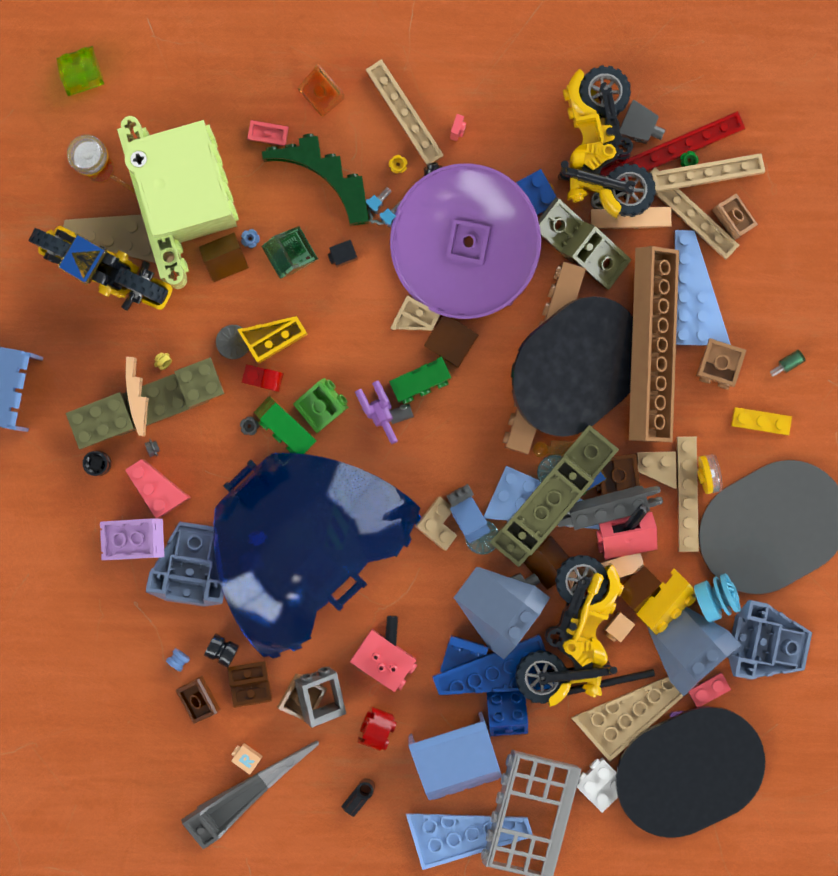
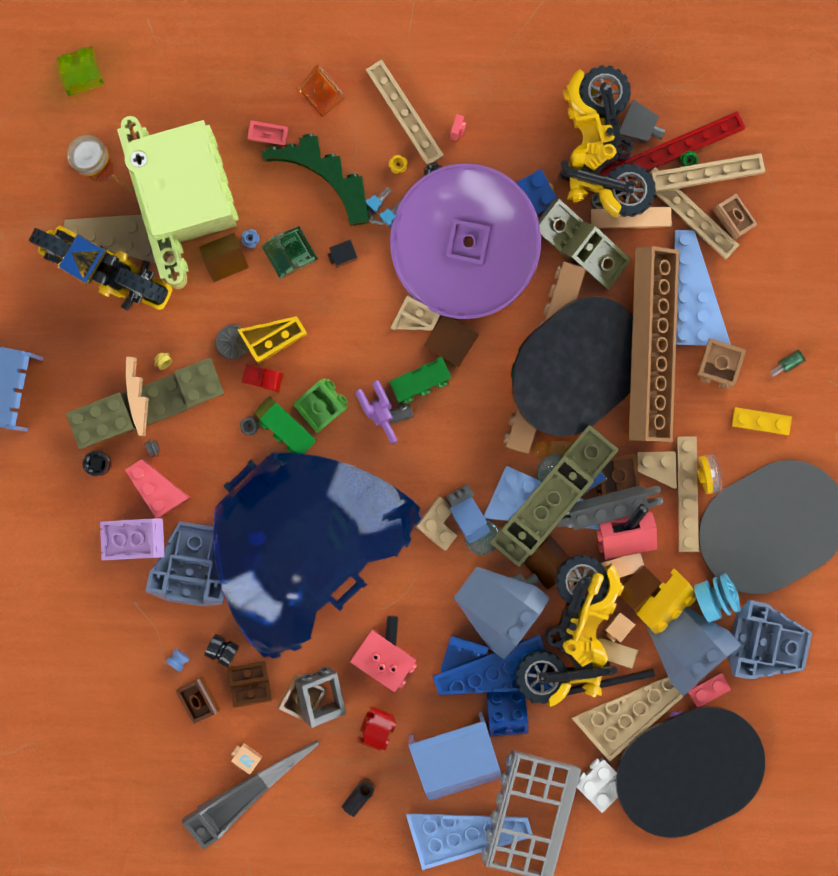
none -> tan slope [598,637,638,668]

